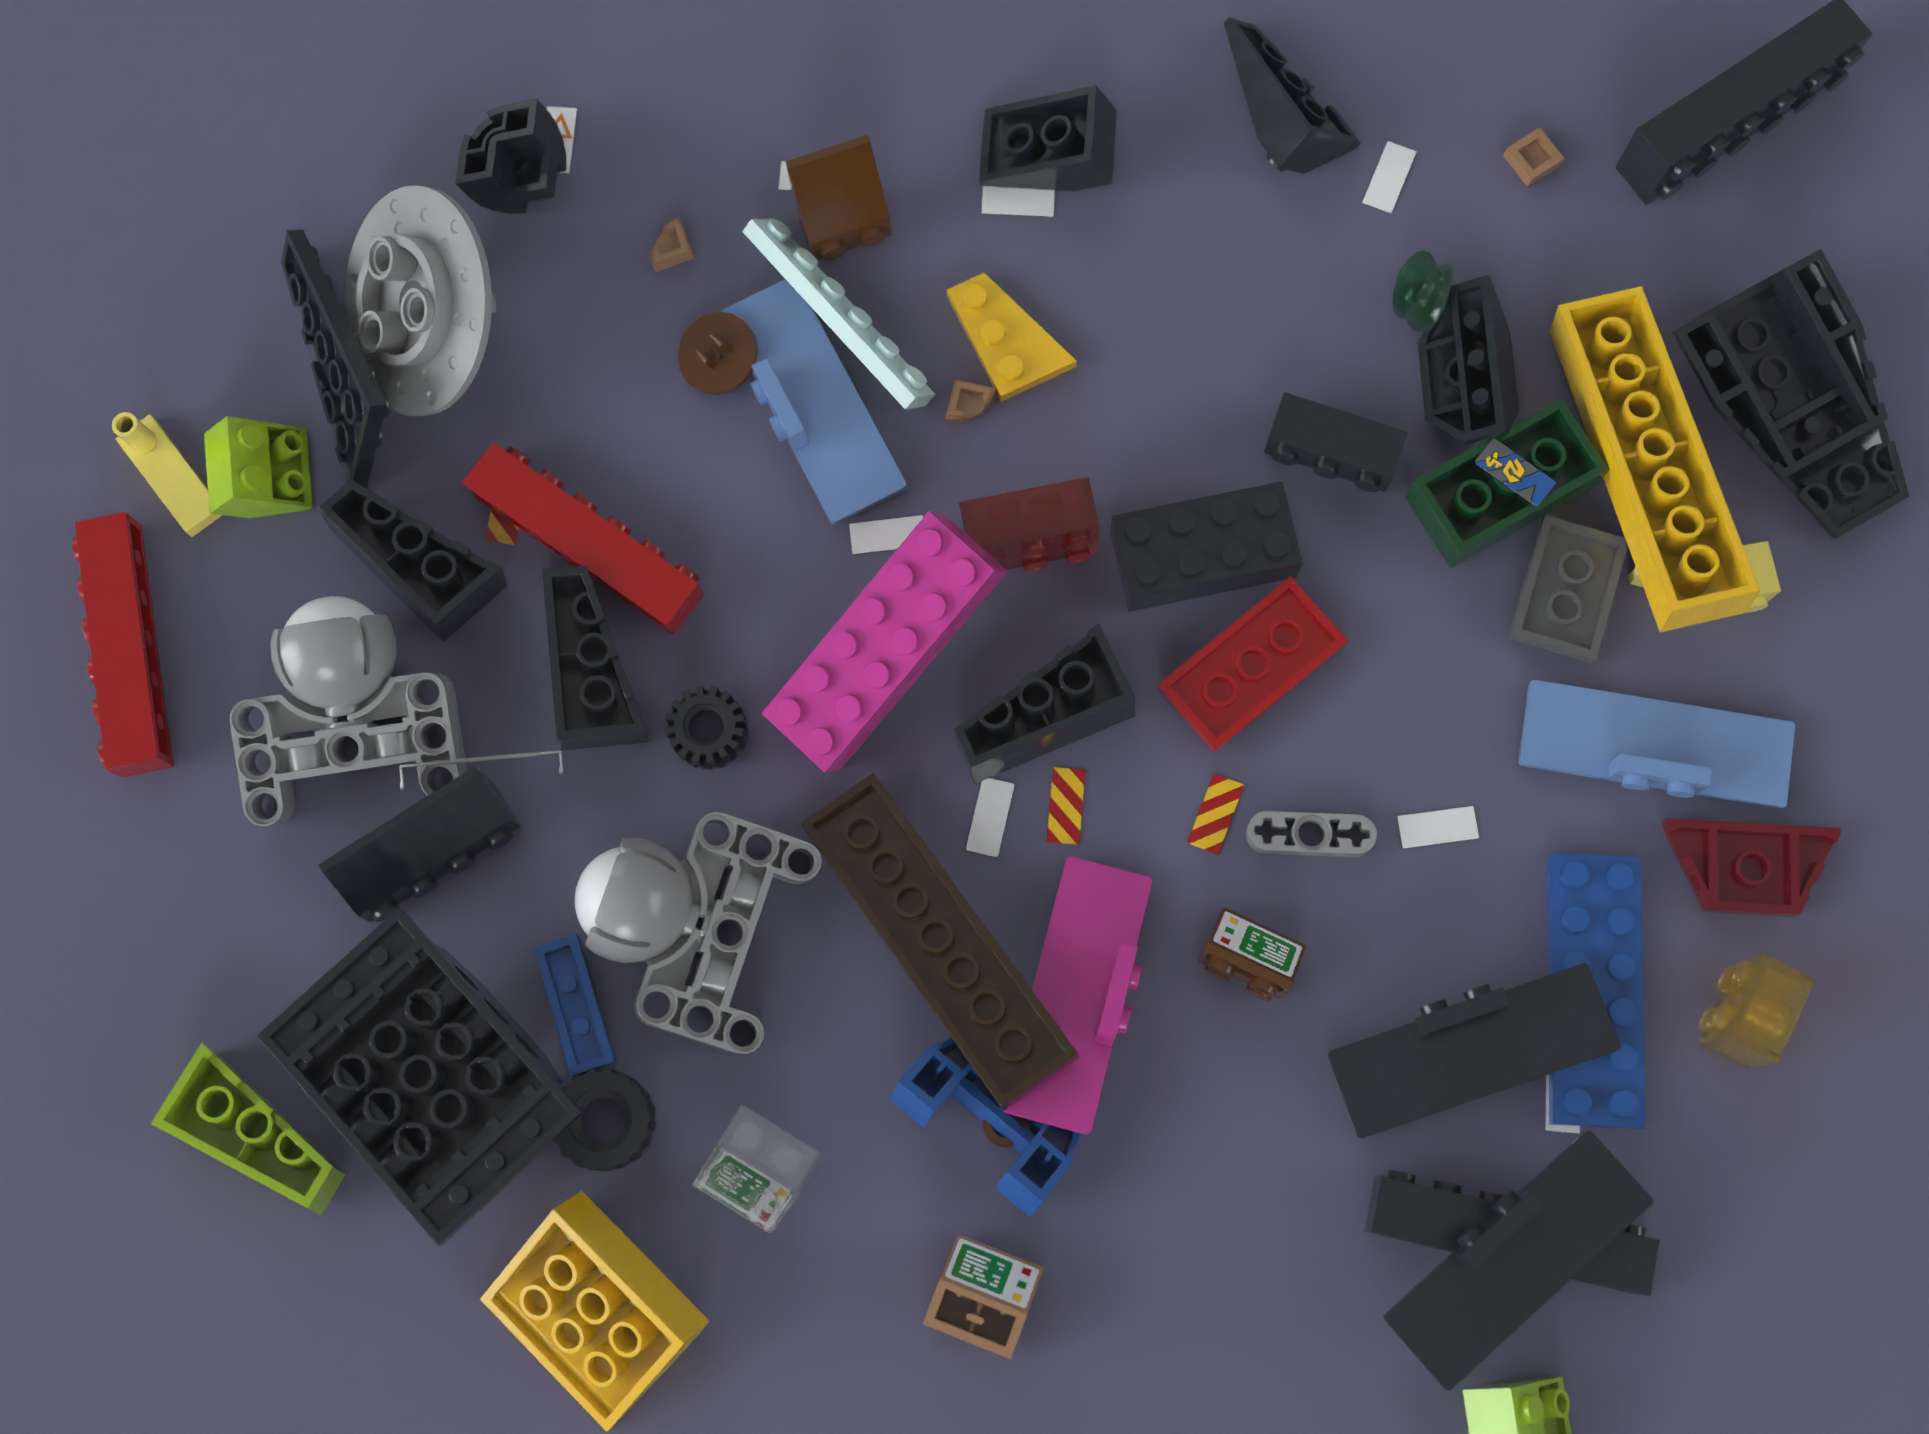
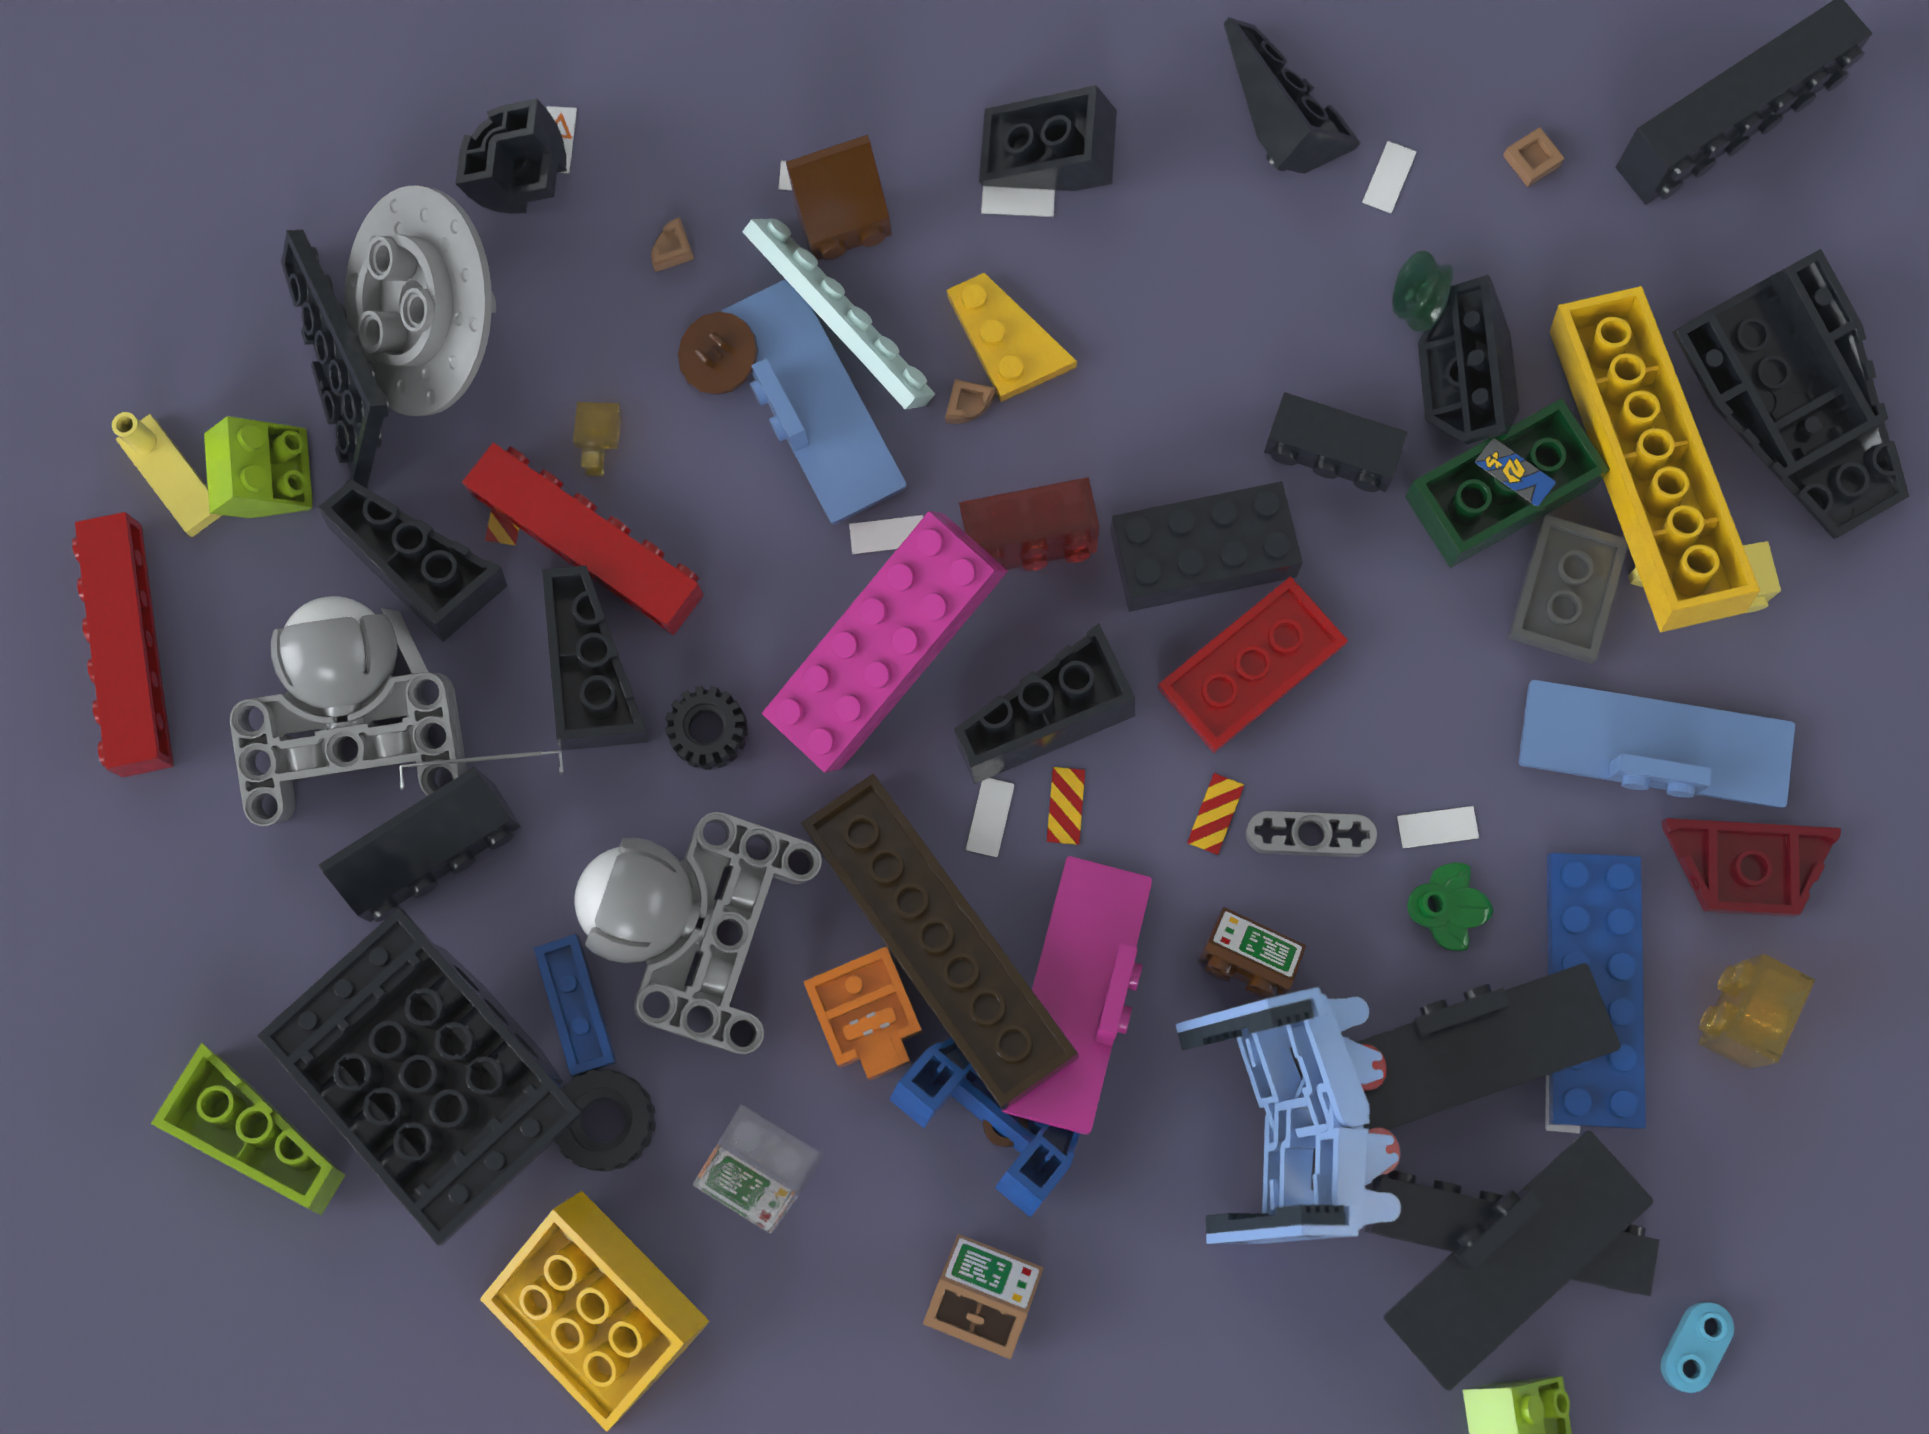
none -> white sticker [381,608,429,674]
none -> clear yellow plate [573,402,622,476]
none -> orange piece [803,946,923,1081]
none -> light blue container [1175,987,1401,1244]
none -> green plate [1407,862,1494,951]
none -> medium azure plate [1660,1302,1734,1393]

